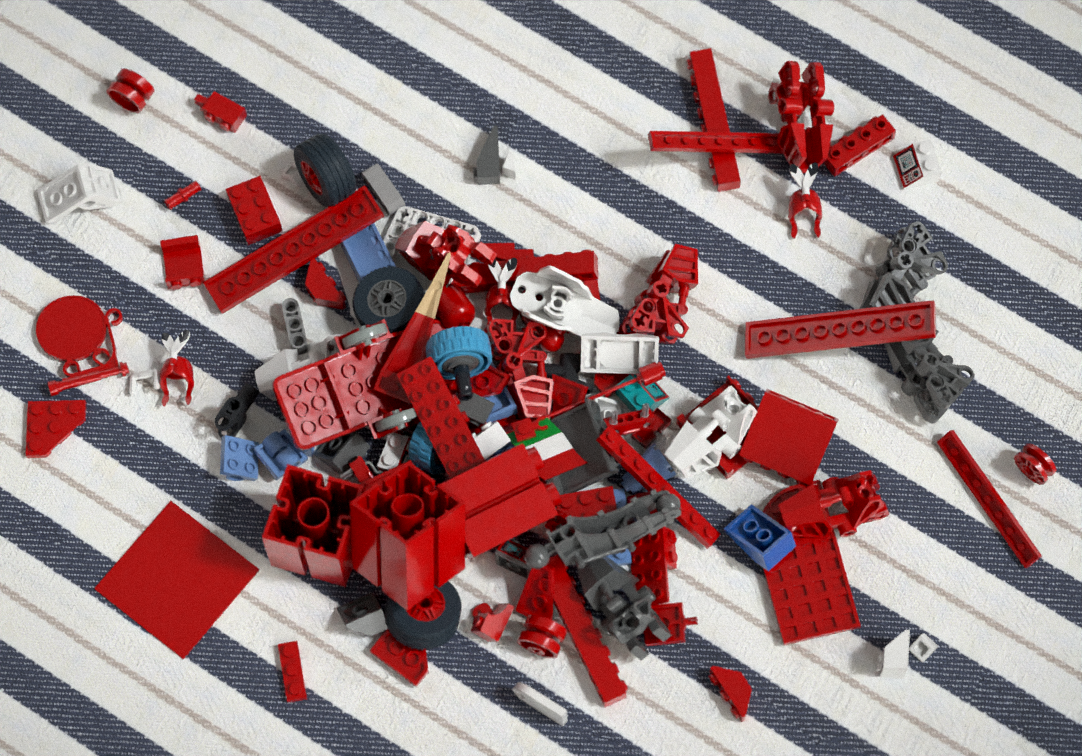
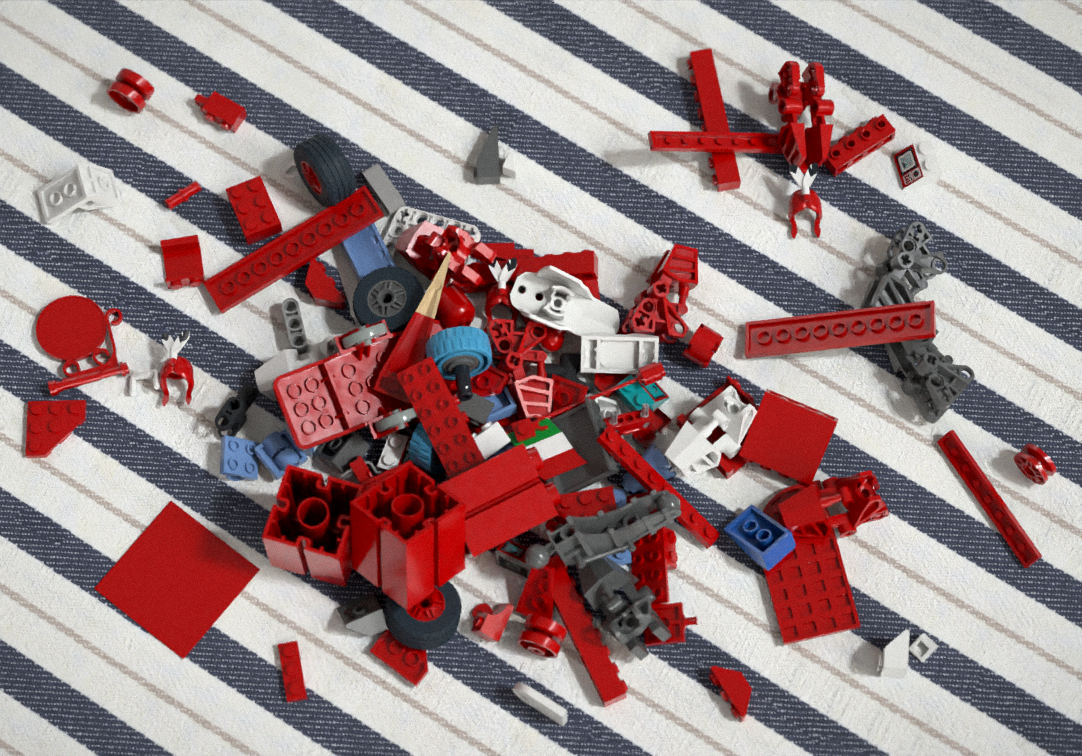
none -> red brick [682,323,724,368]

